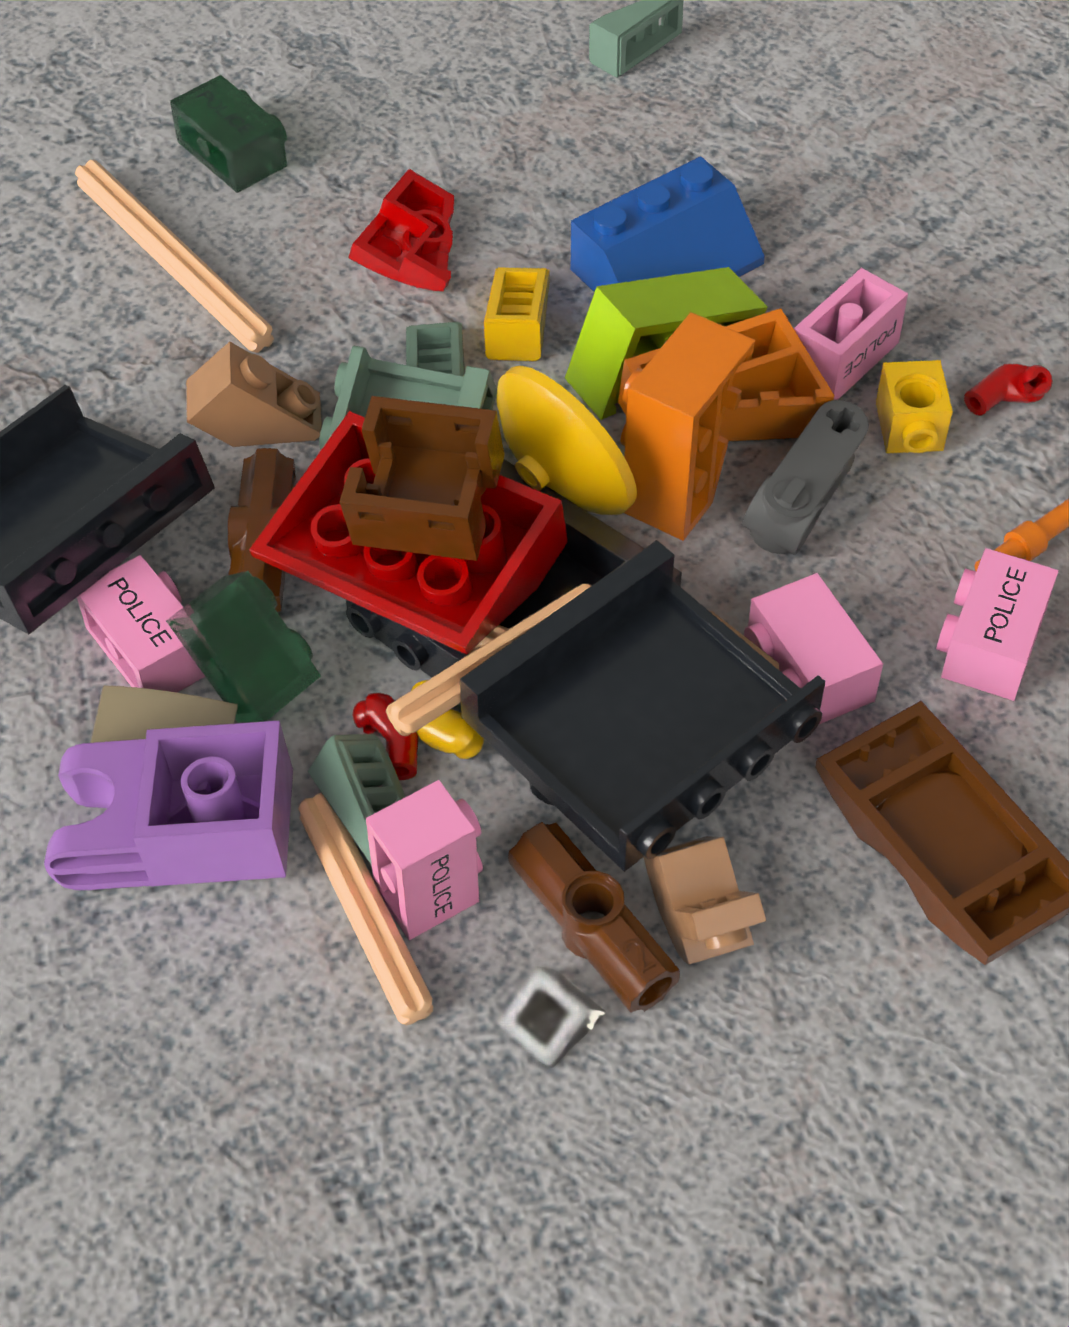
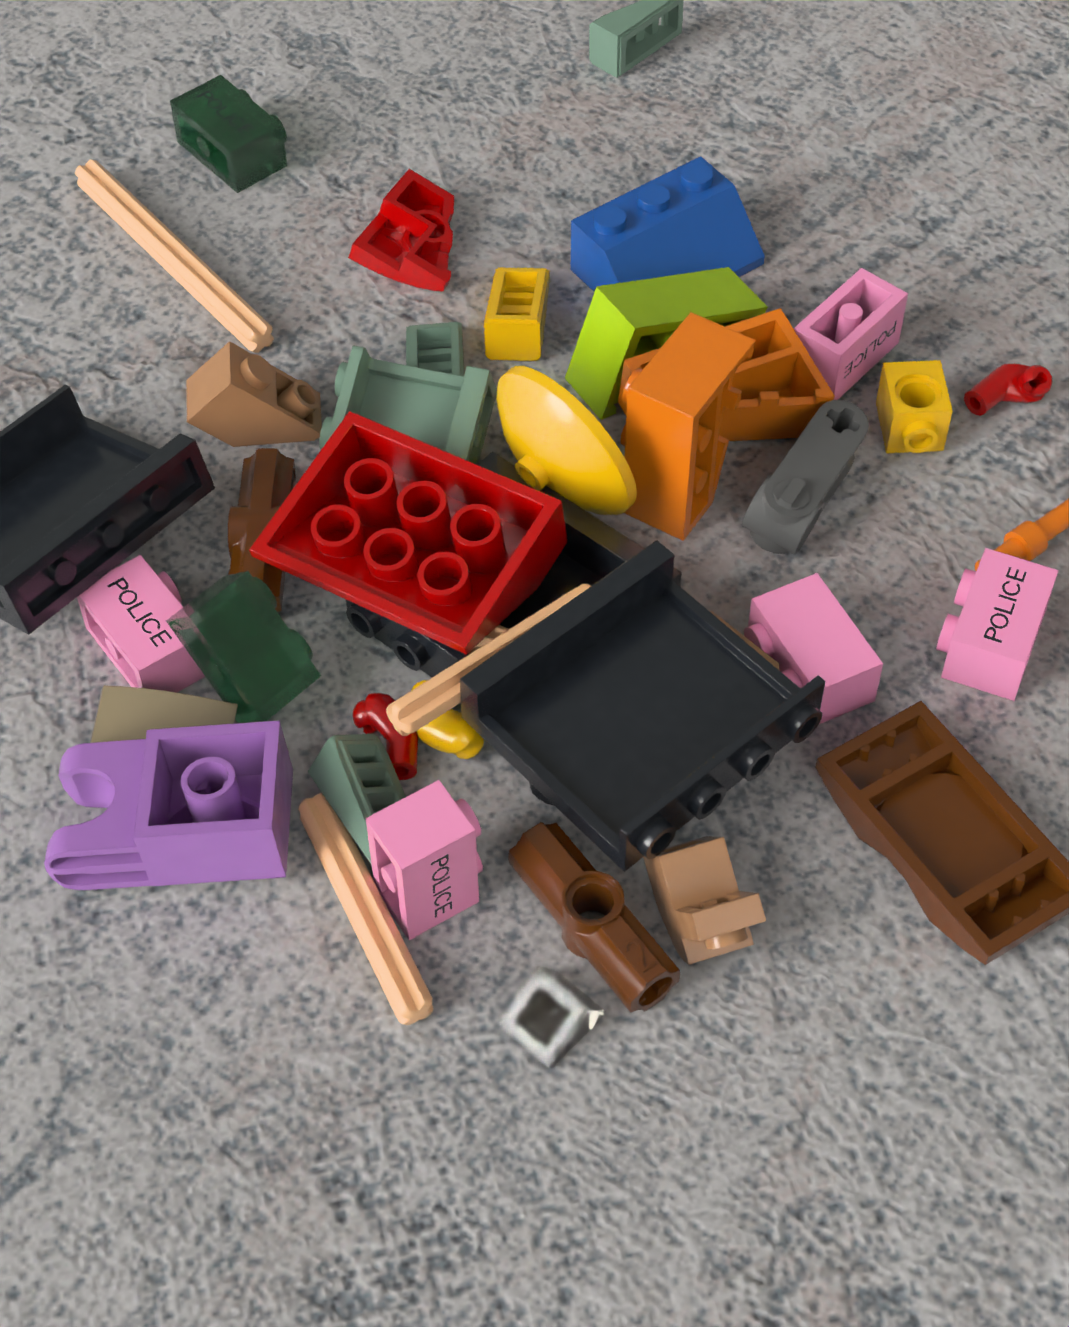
reddish brown piece [340,396,505,561] -> none

